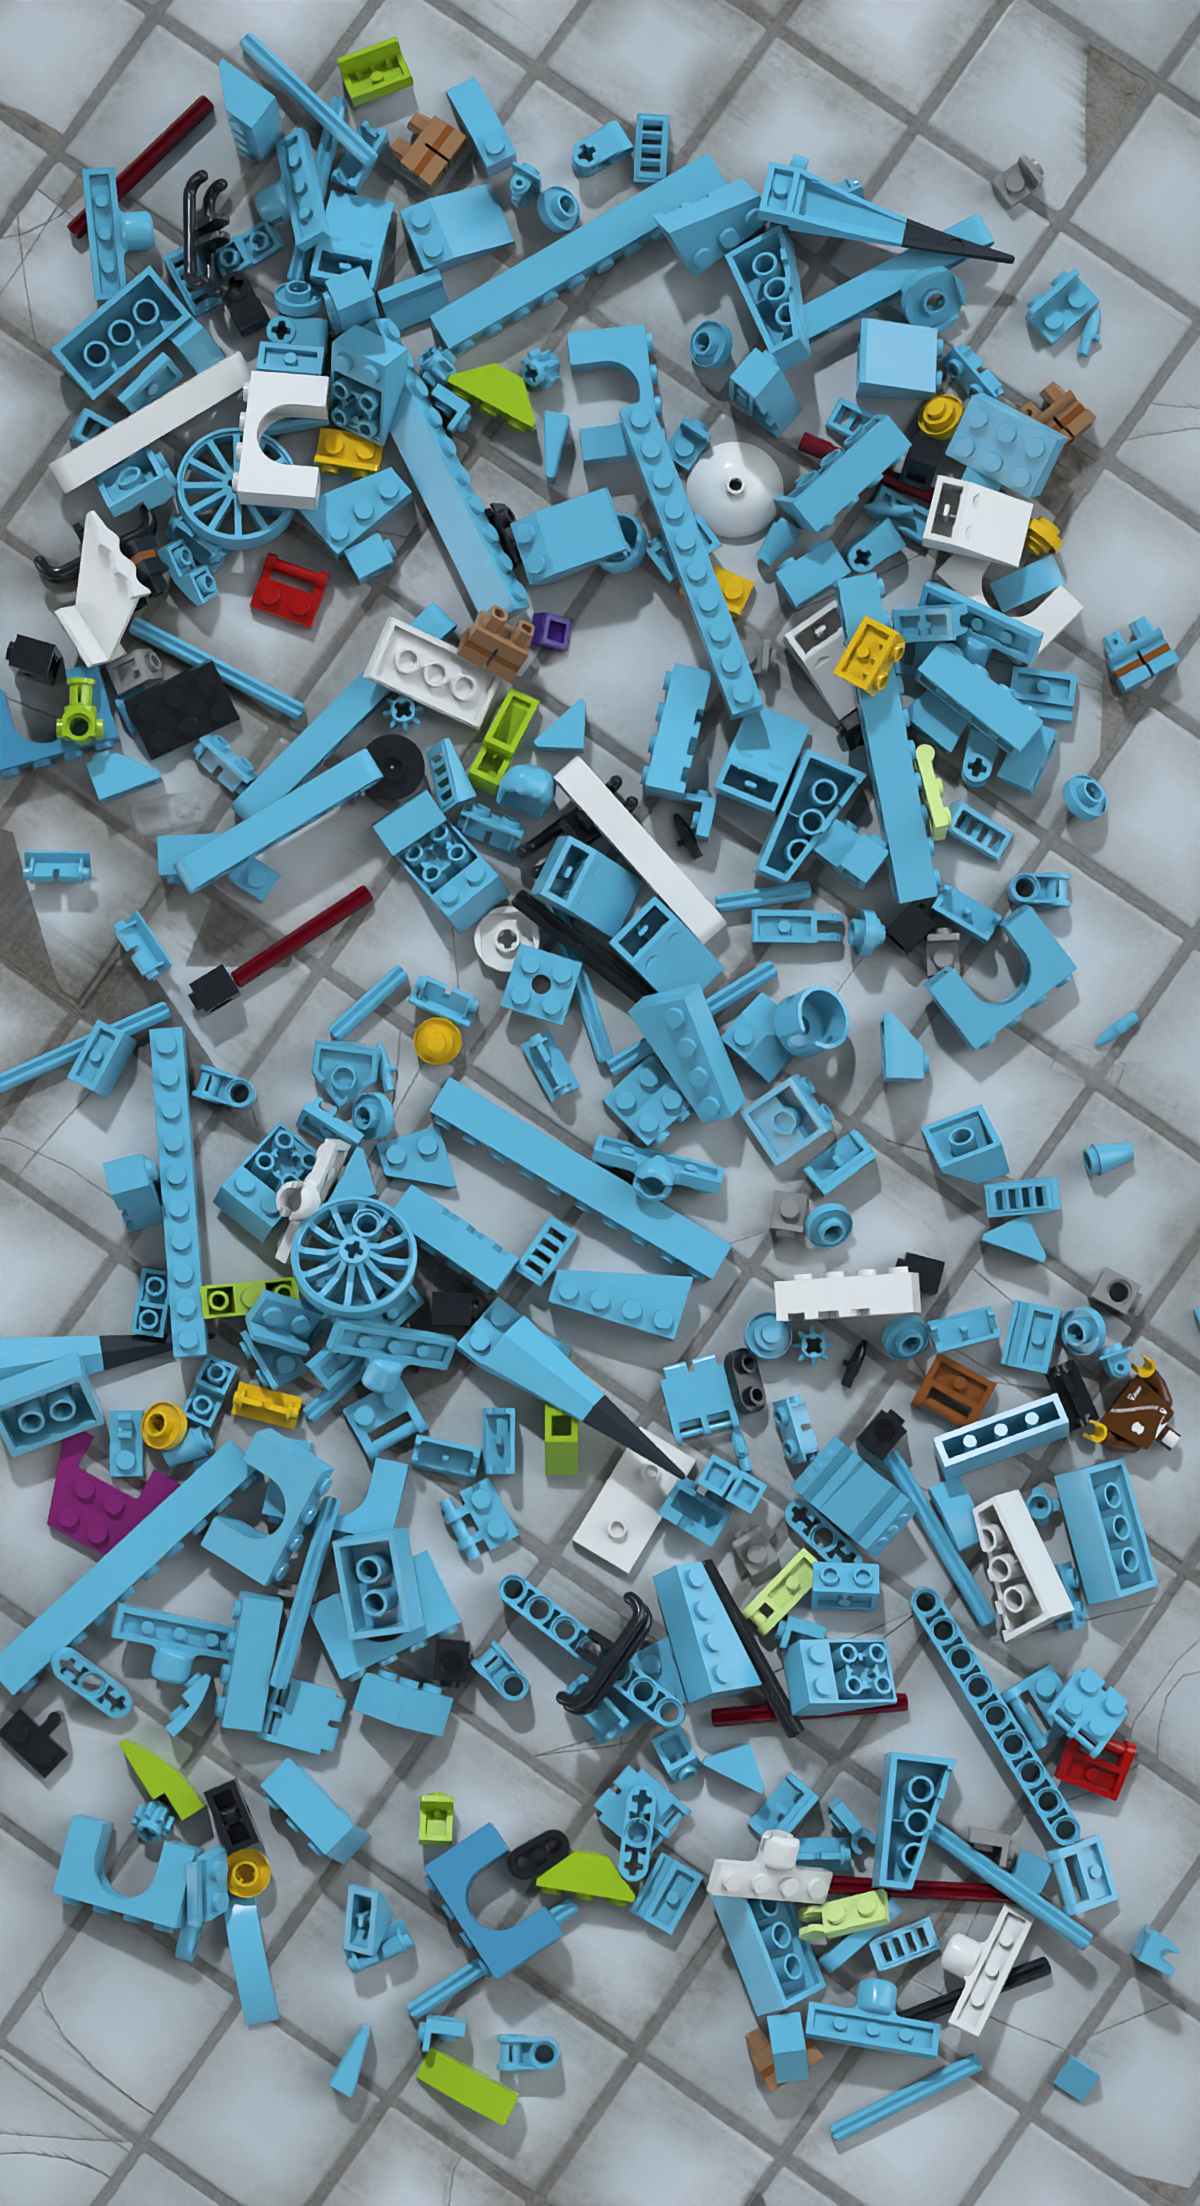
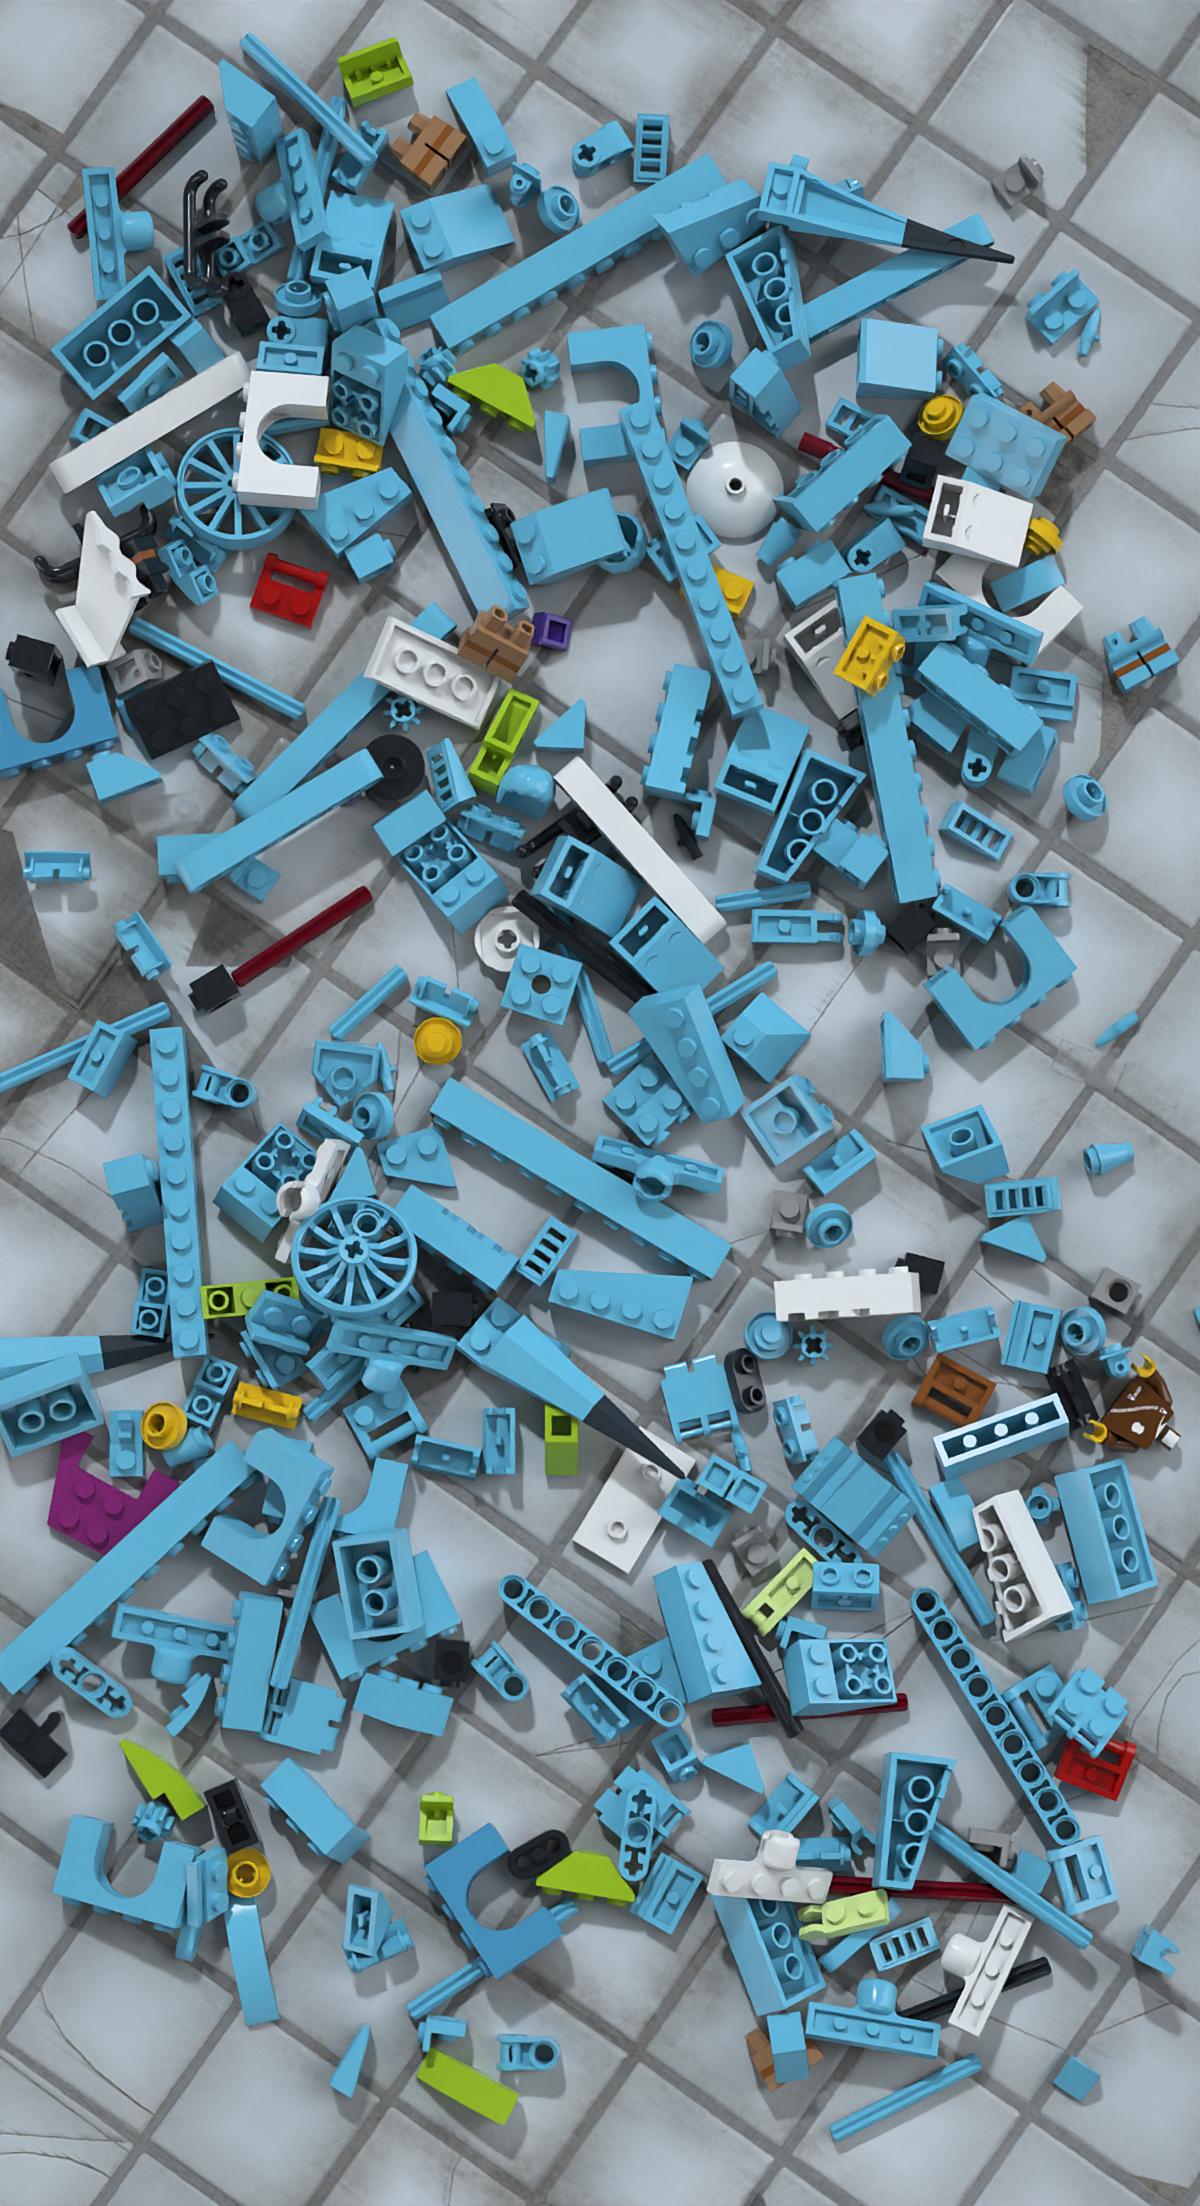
lime connector [56,677,104,746] -> none
medium azure plate [439,1477,519,1561] -> none
black piece [556,1591,652,1716] -> none
medium azure piece [774,985,850,1058] -> none
black helmet [840,1339,867,1388] -> none
medium azure plate [901,266,966,332] -> none
yellowish green plate [913,744,952,841] -> none

